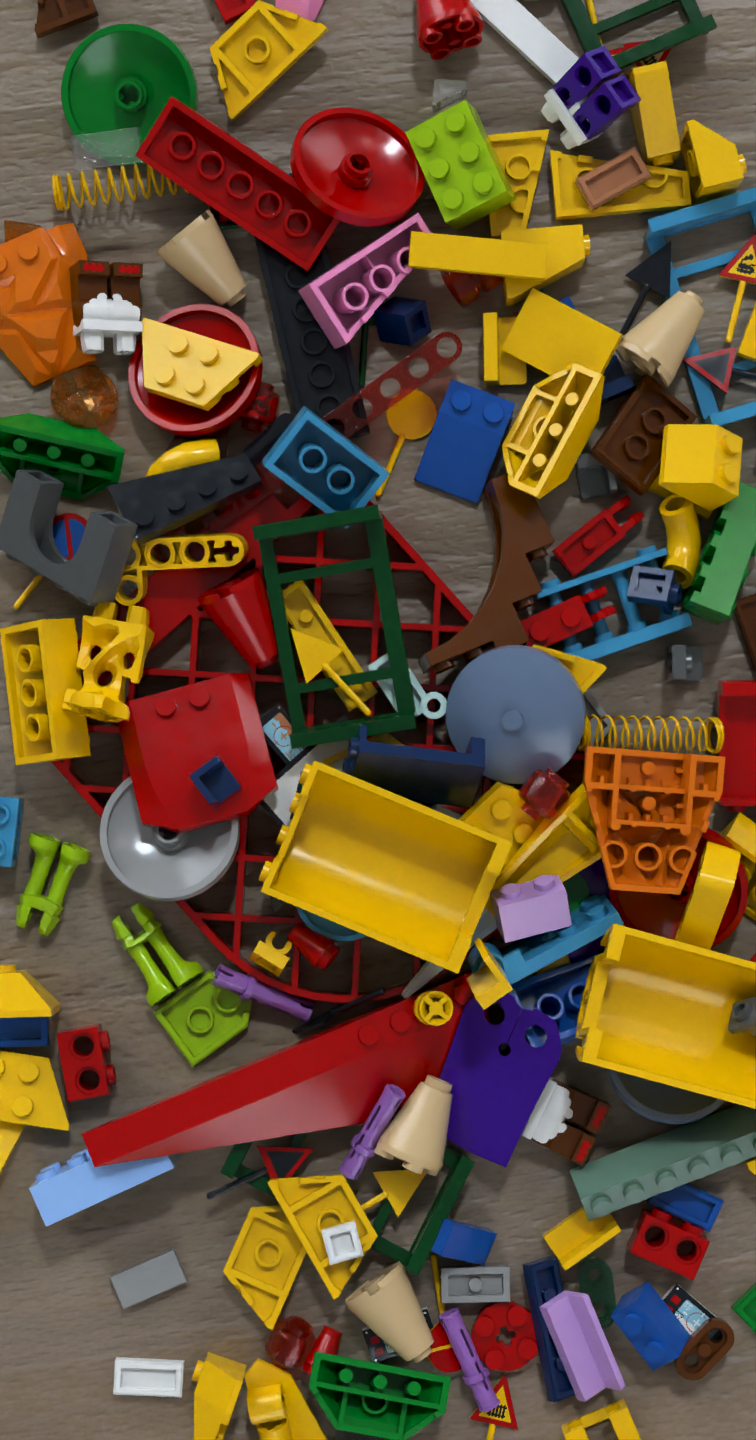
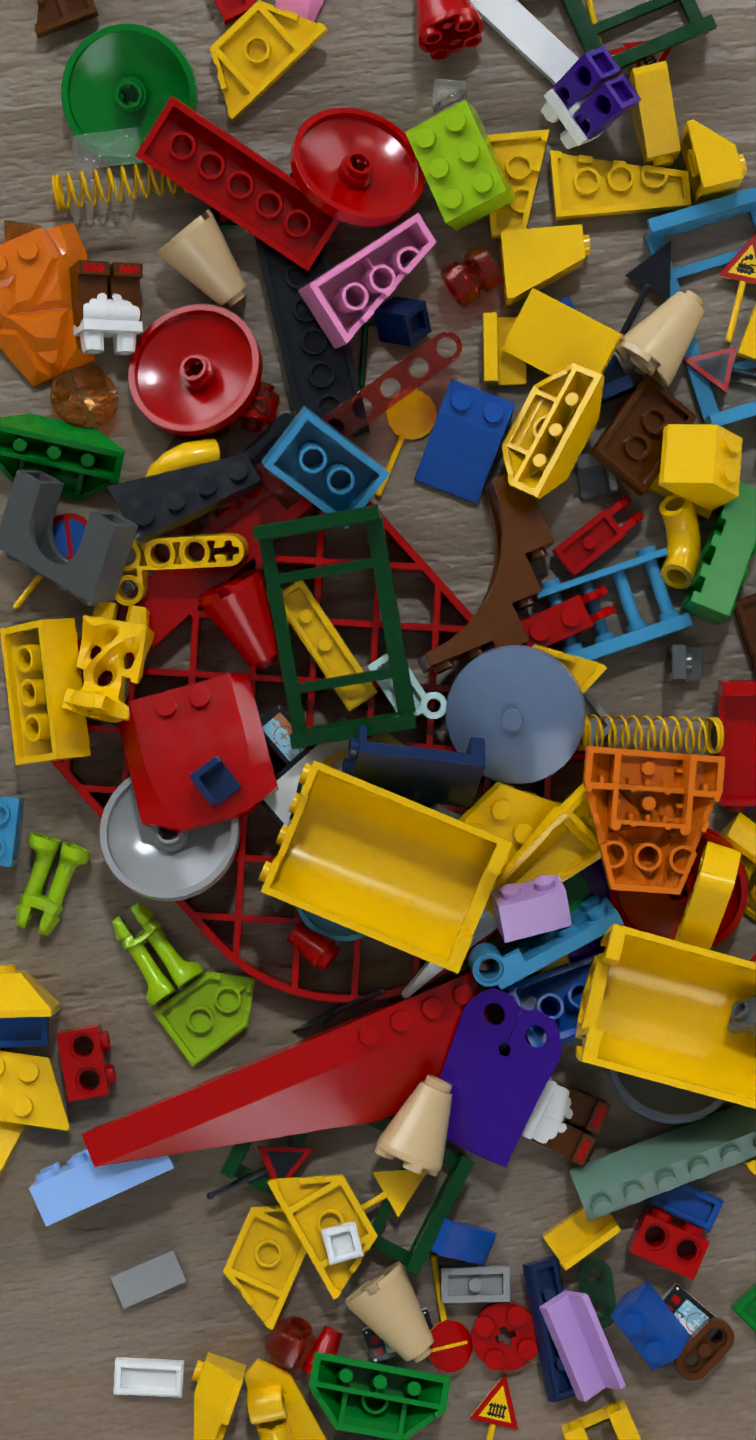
yellow wing [142,318,263,411] -> none
medium lavender pin [212,964,314,1023] -> none
yellow tile [249,931,292,977] -> none
yellow piece [290,628,371,716] -> none
medium lavender pin [339,1084,406,1180] -> none
yellow tile [408,231,548,281] -> none
yellow wheel [413,990,454,1026] -> none
medium lavender pin [438,1307,500,1412] -> none
yellow panel [466,937,513,1010] -> none
clear red head [518,768,570,821] -> none
nougat tile [574,147,651,212] -> none
dark blue bracket [626,565,682,615] -> none

